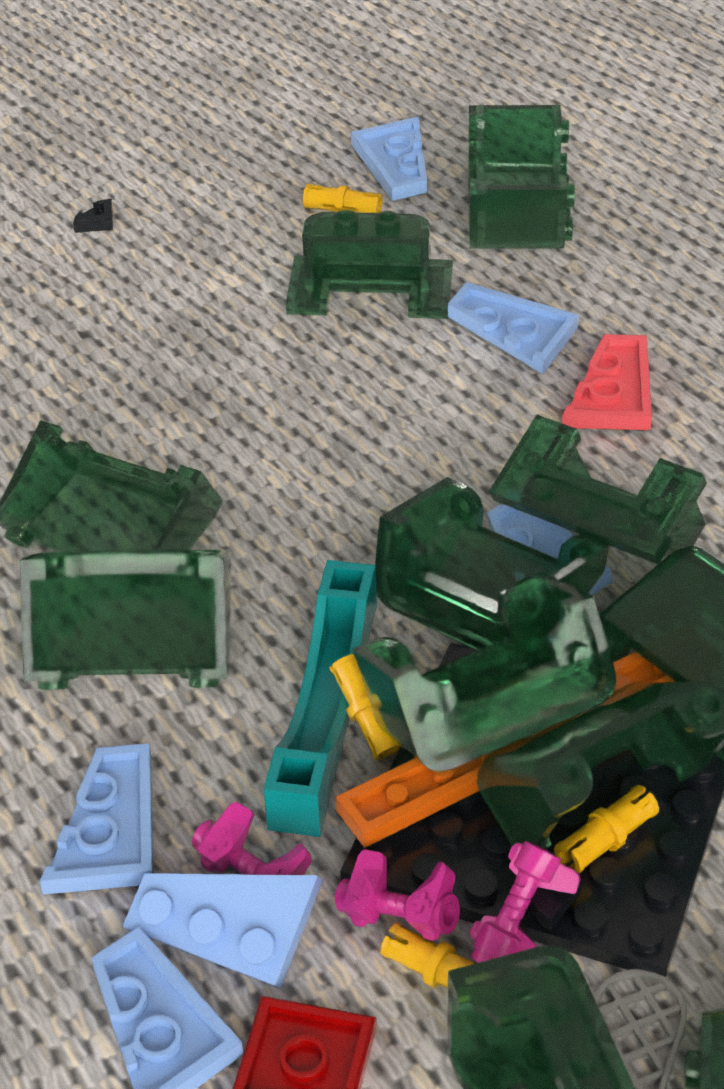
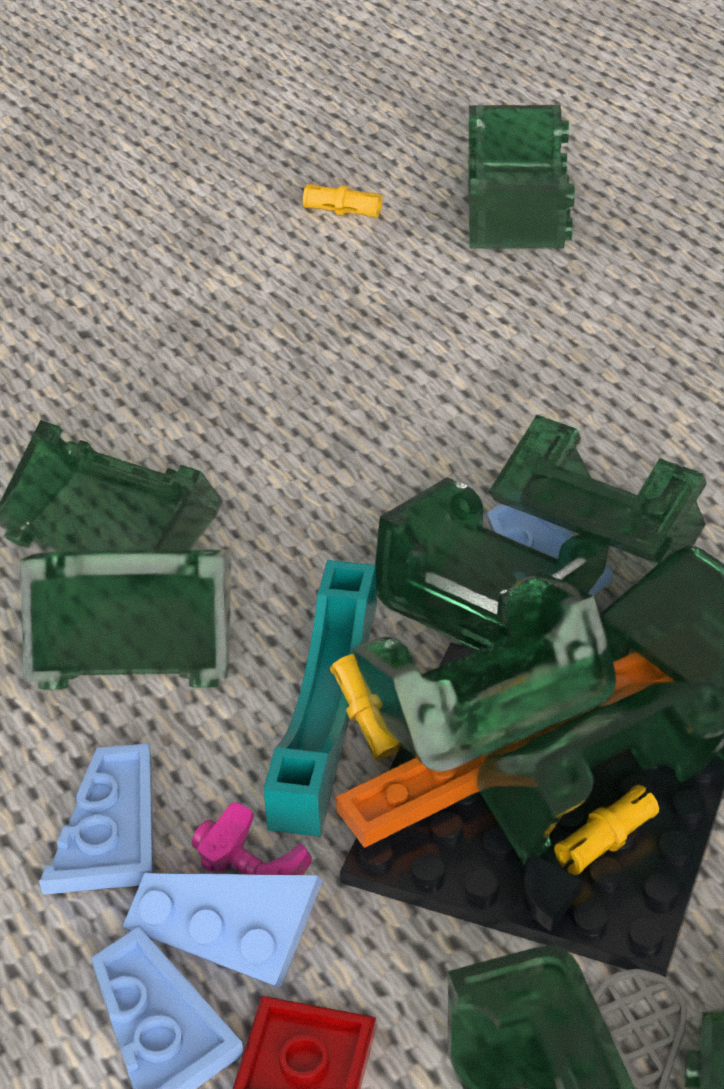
black tile [73,199,113,233] -> none
clear green windscreen [286,210,453,319] -> none
dark pink piece [335,849,460,941] -> none
light blue wing [351,117,427,201] -> none
yellow pin [380,922,499,1008] -> none
light blue wing [448,282,579,374] -> none
dark pink piece [470,840,581,973] -> none
coral wing [562,334,652,430] -> none

